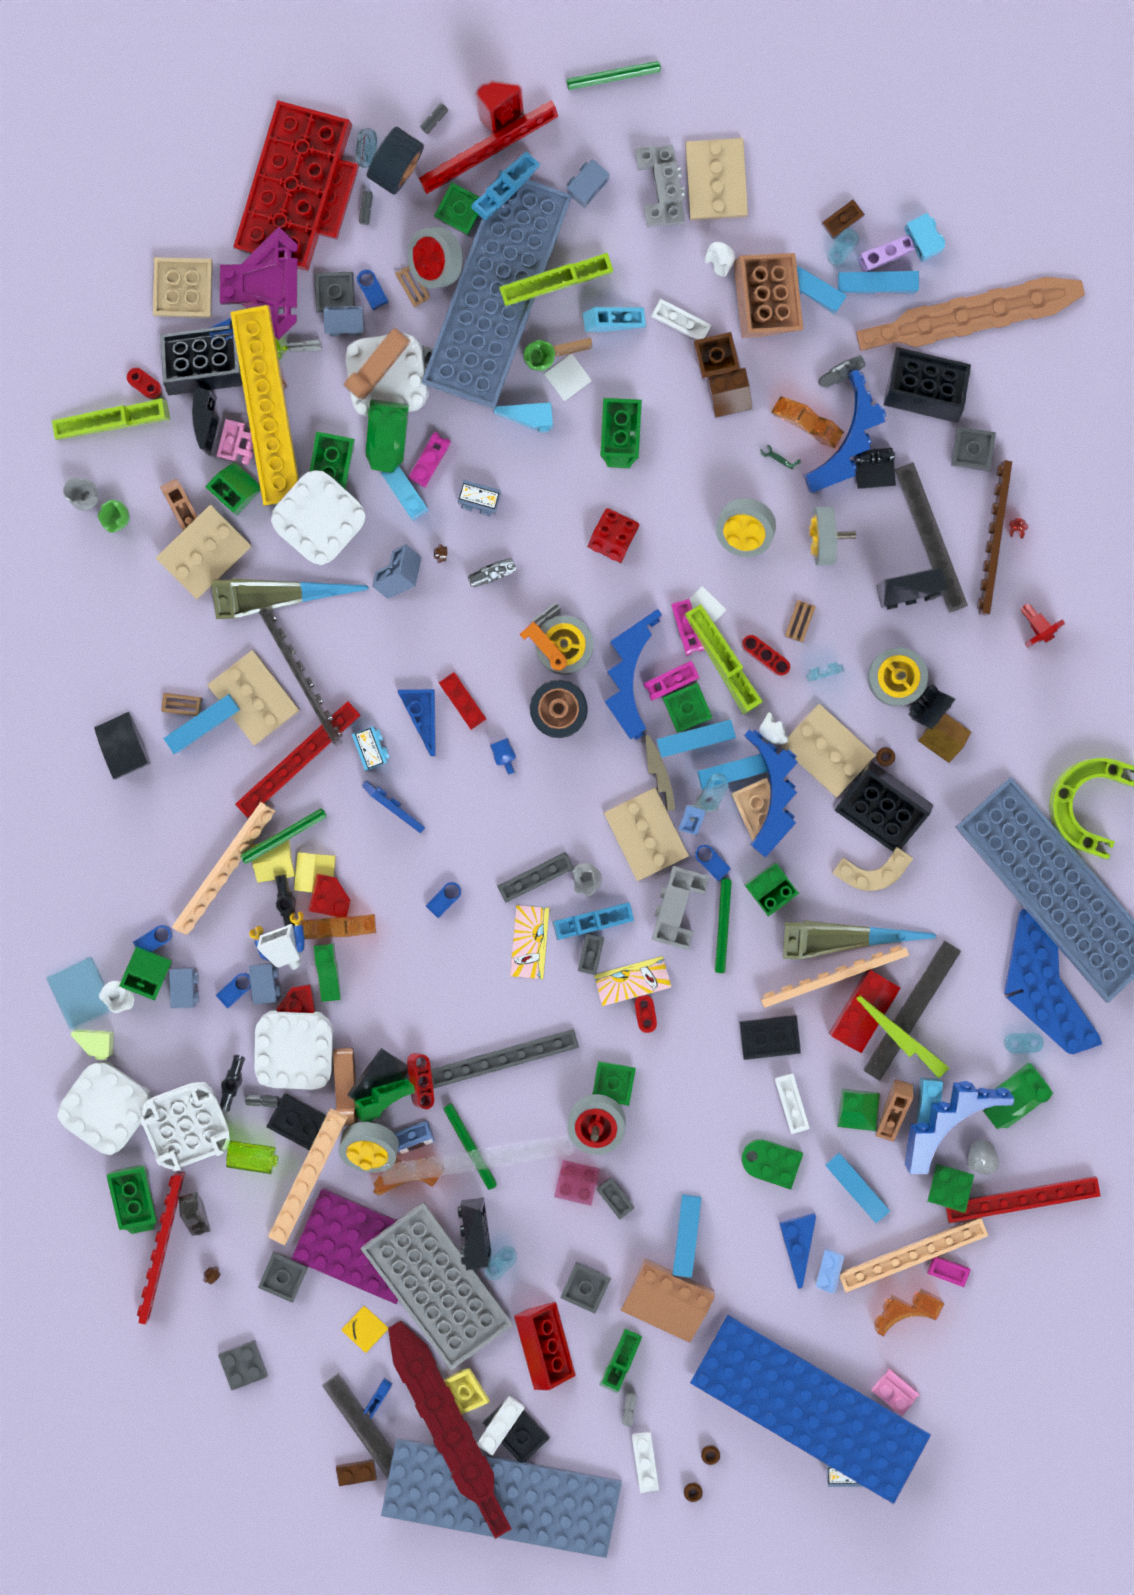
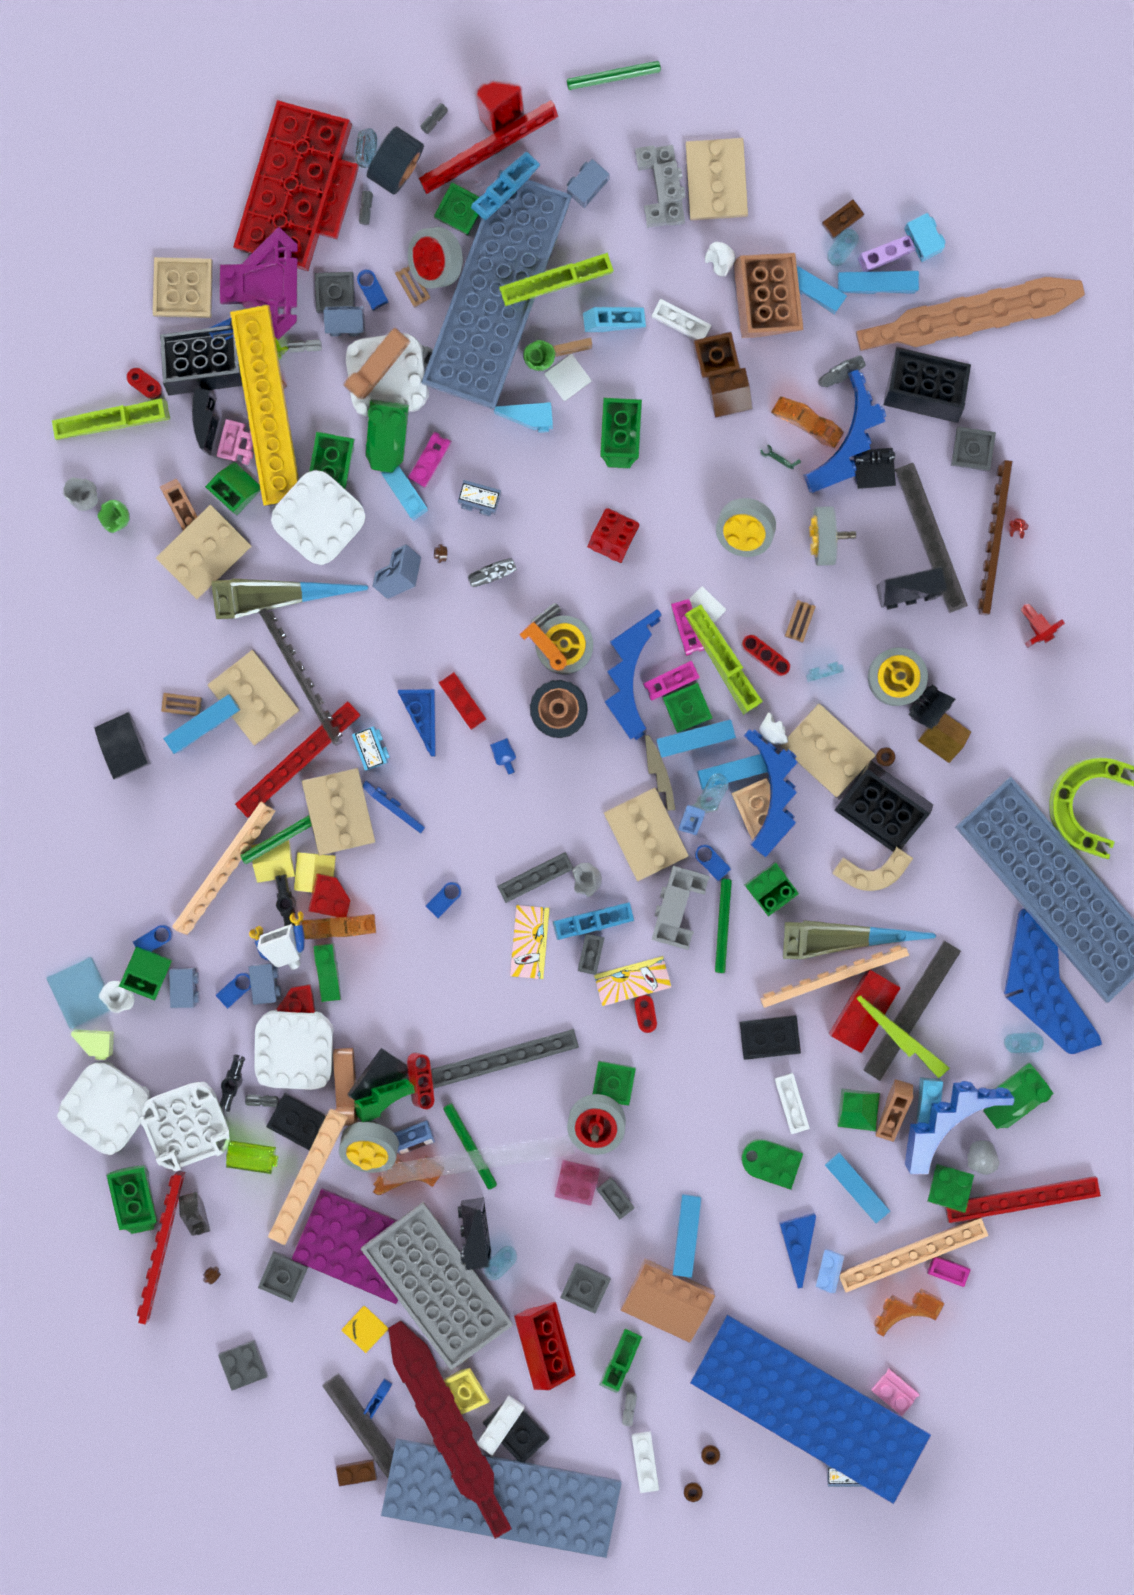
none -> tan plate [301,768,375,856]

